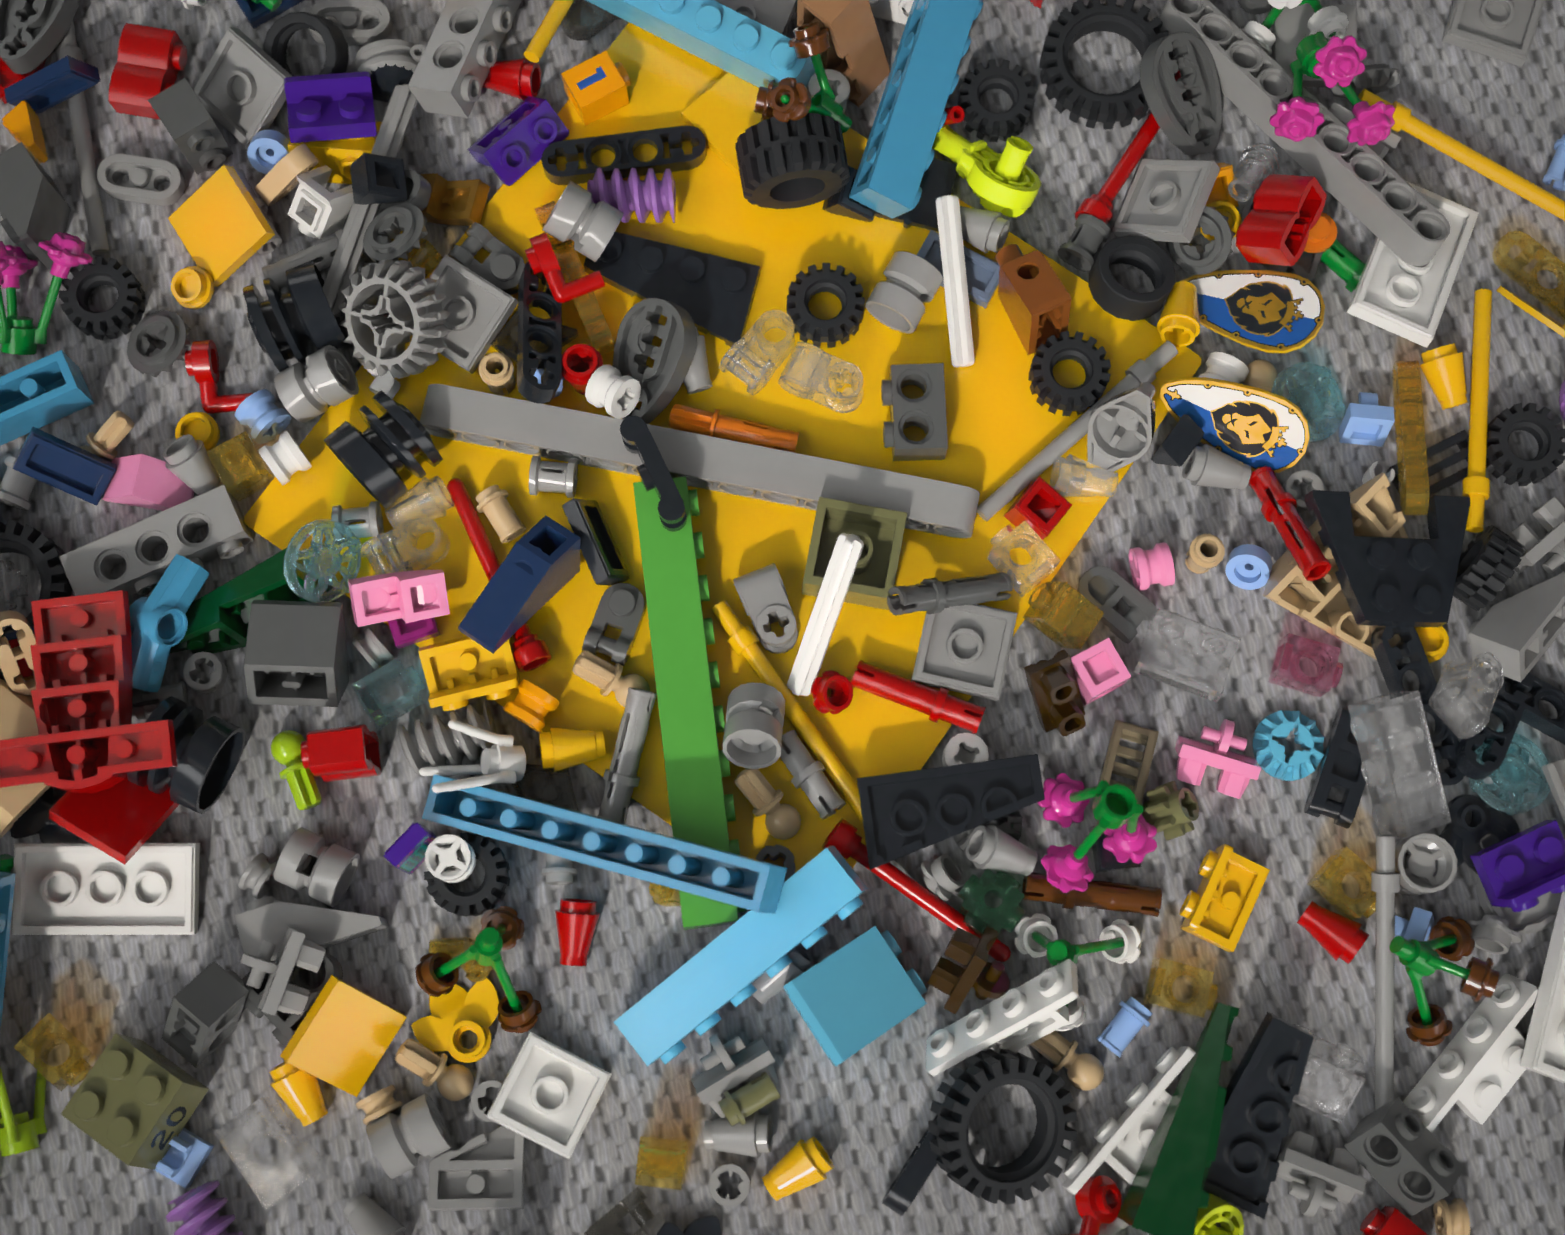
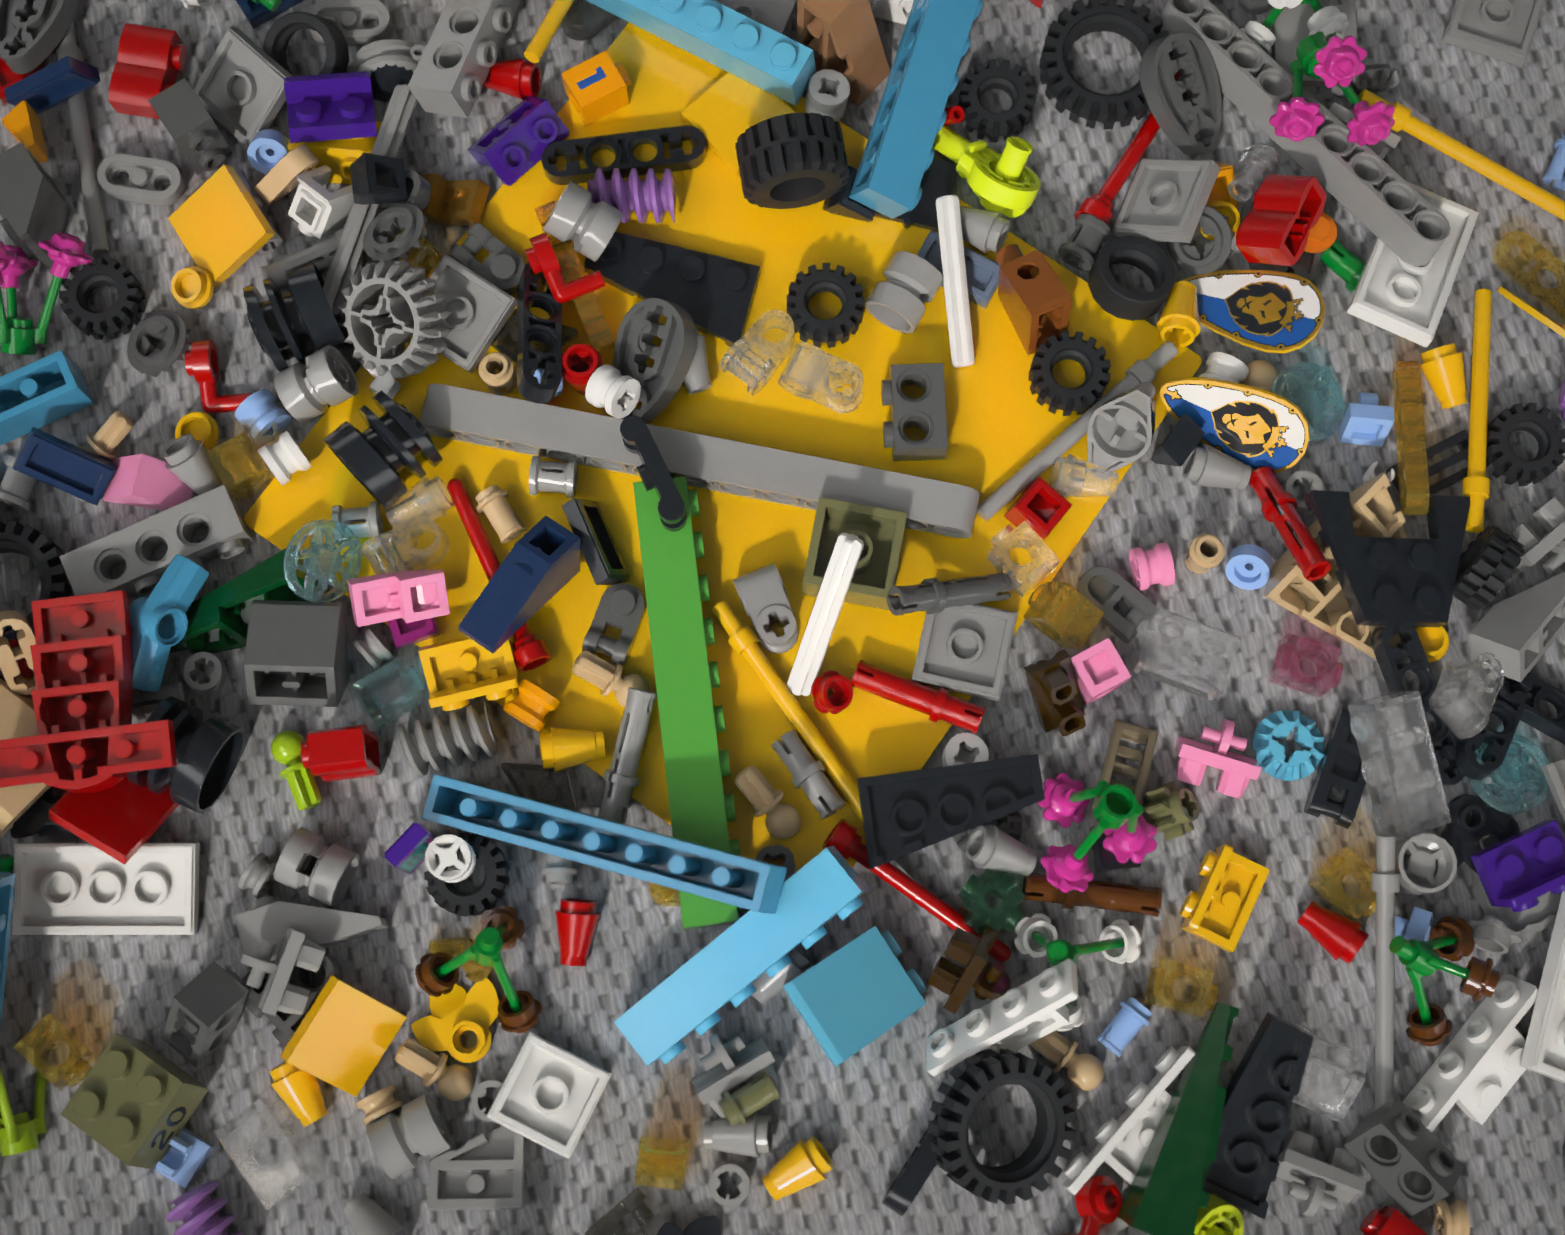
white plant [419,720,526,793] -> none
orange axle [669,404,800,453] -> none
light grey wheel [723,682,785,769] -> none
reddish brown plant [754,22,852,134] -> none
light grey plate [921,854,965,901] -> none

